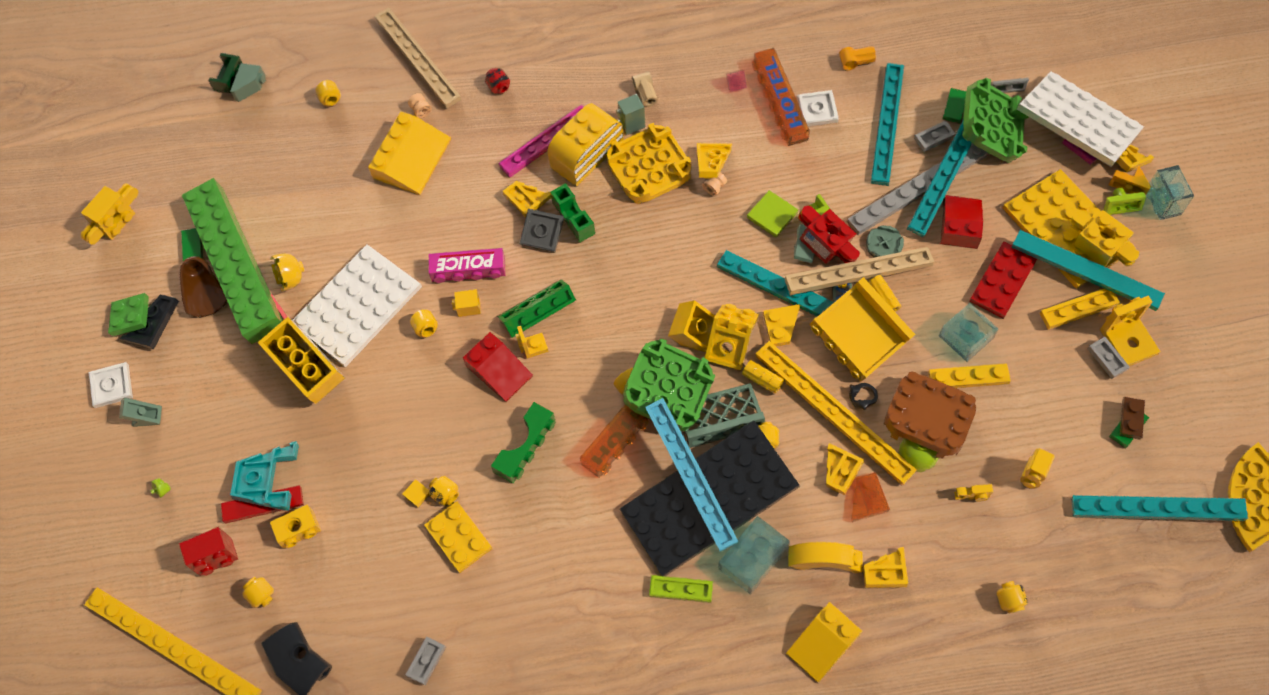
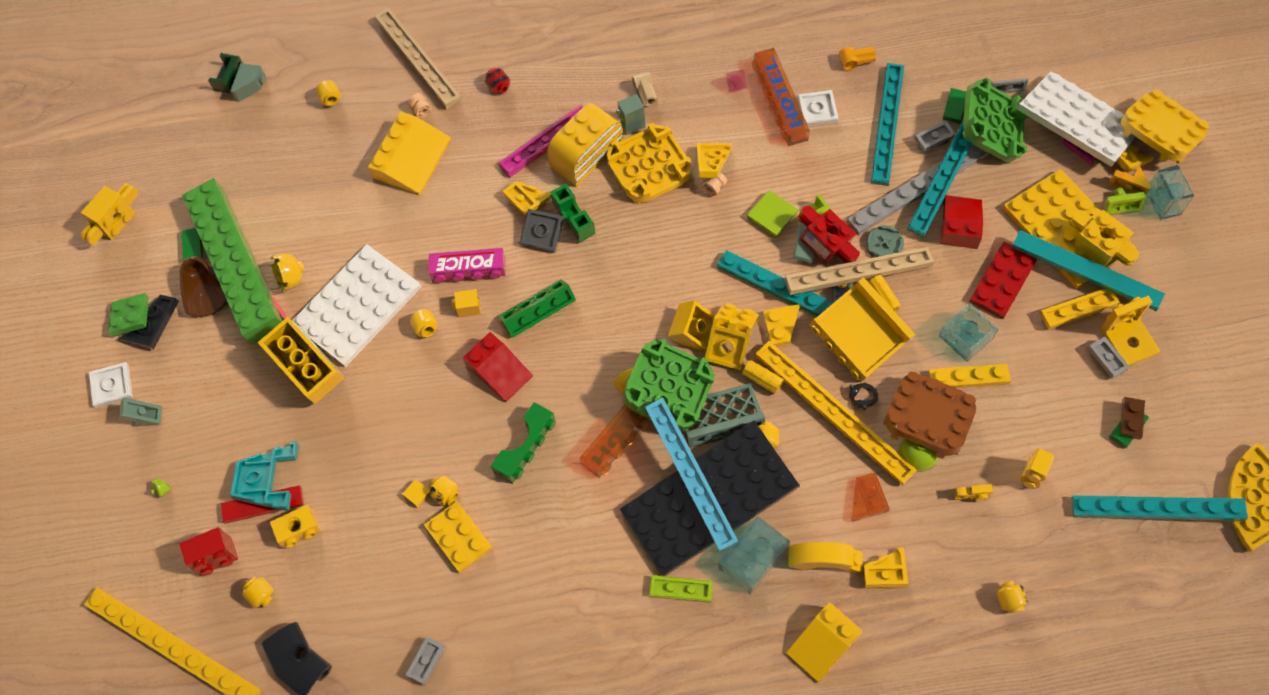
yellow bracket [515,326,549,359] -> none
yellow wing [826,443,864,495] -> none
none -> yellow plate [1119,89,1209,164]

